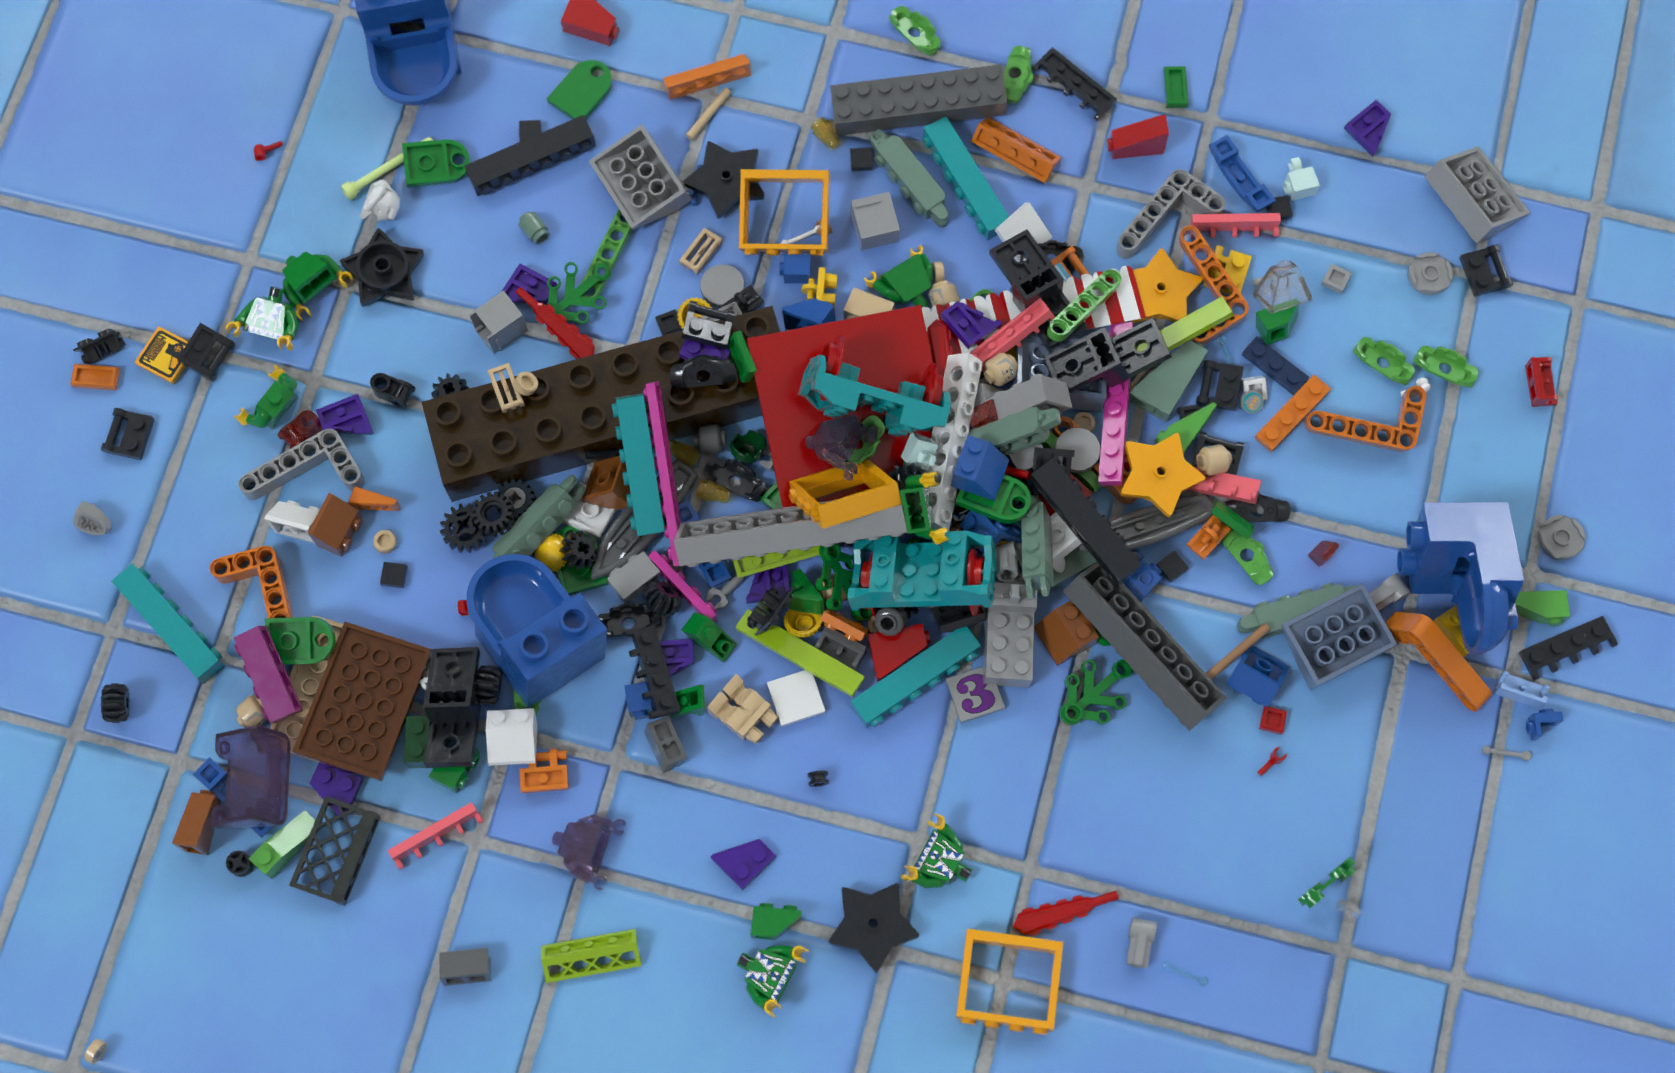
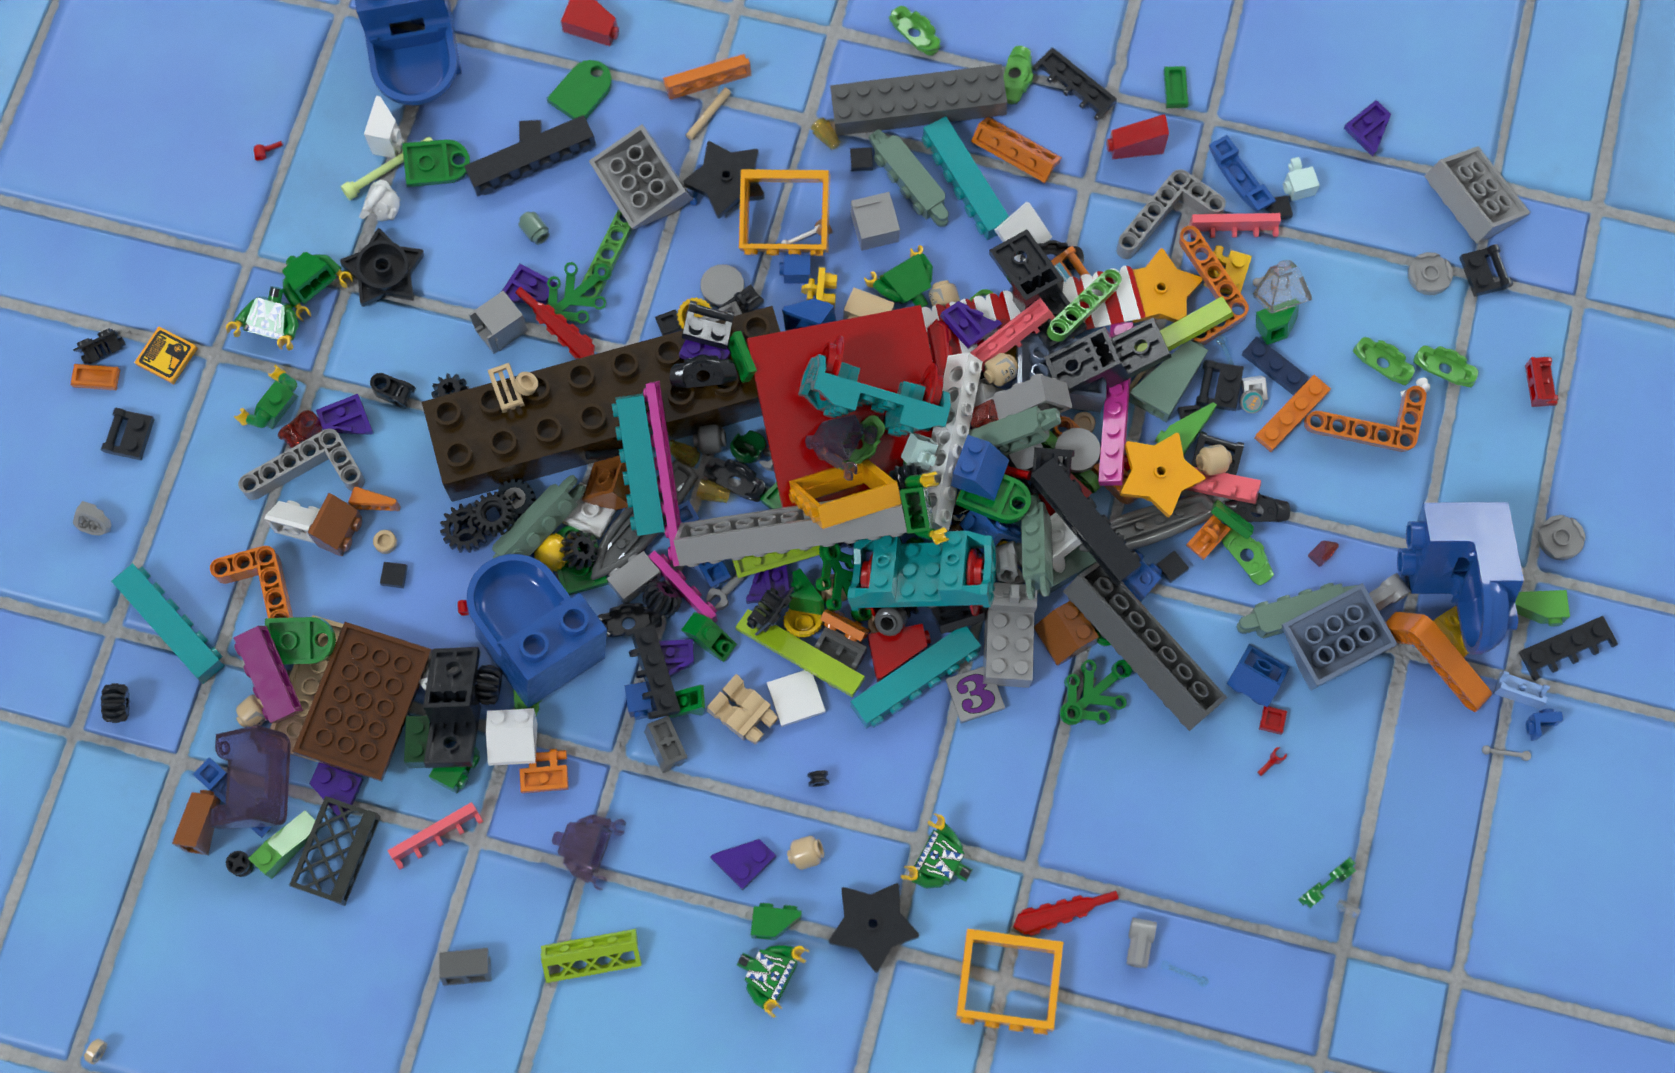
black plate [177,323,236,382] -> none
tan tile [679,228,722,275] -> none
tan tile [932,261,945,284] -> none
medium nougat bar [1206,623,1271,680] -> none
light grey plate [1321,264,1351,294] -> none
none -> white slope [364,96,405,158]
none -> tan head [787,836,824,870]

